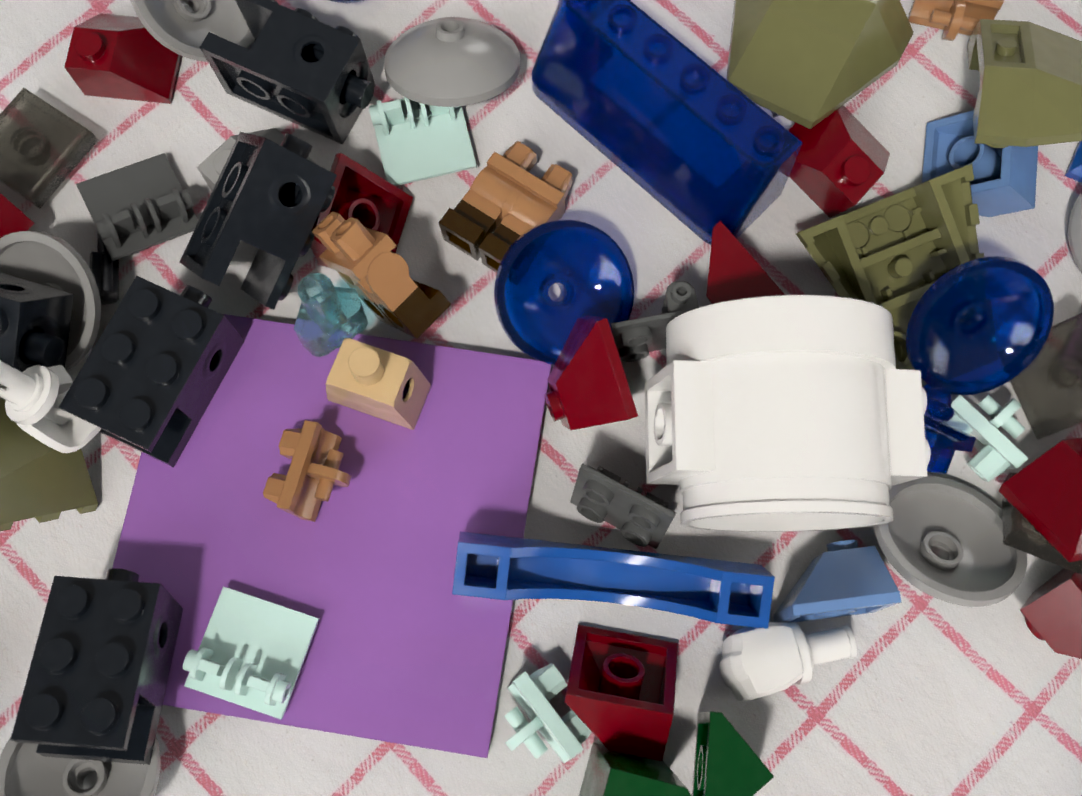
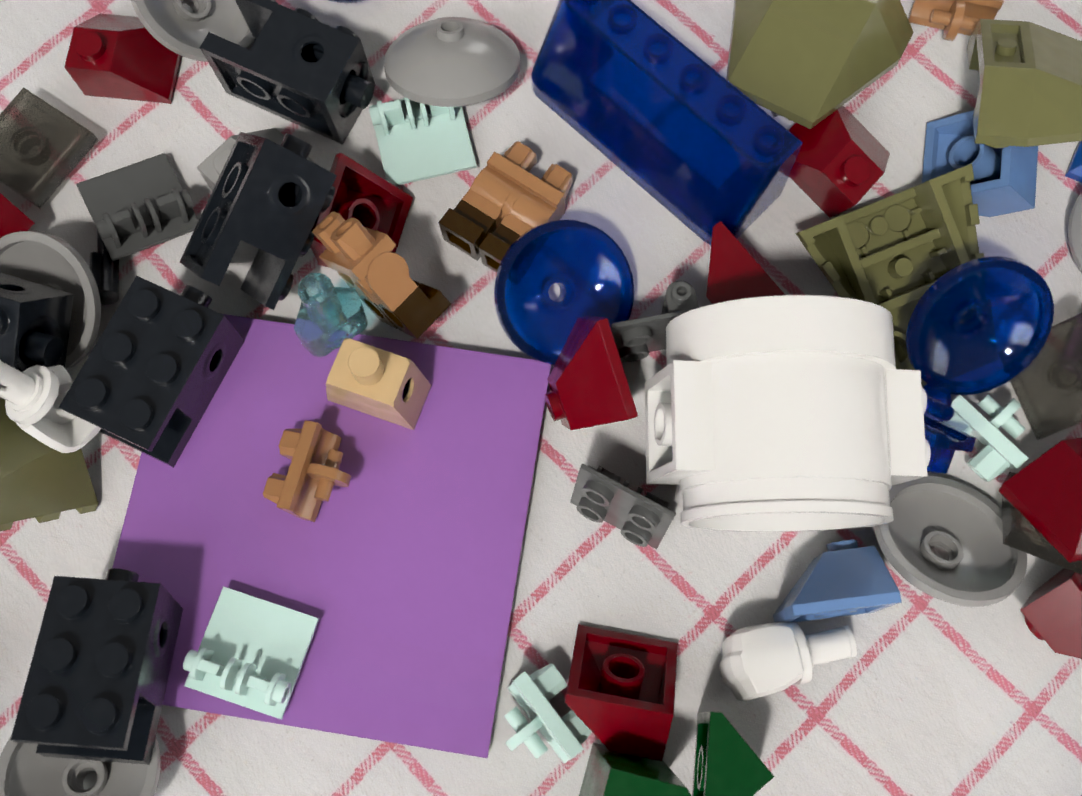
blue arch [452,531,775,629] -> none

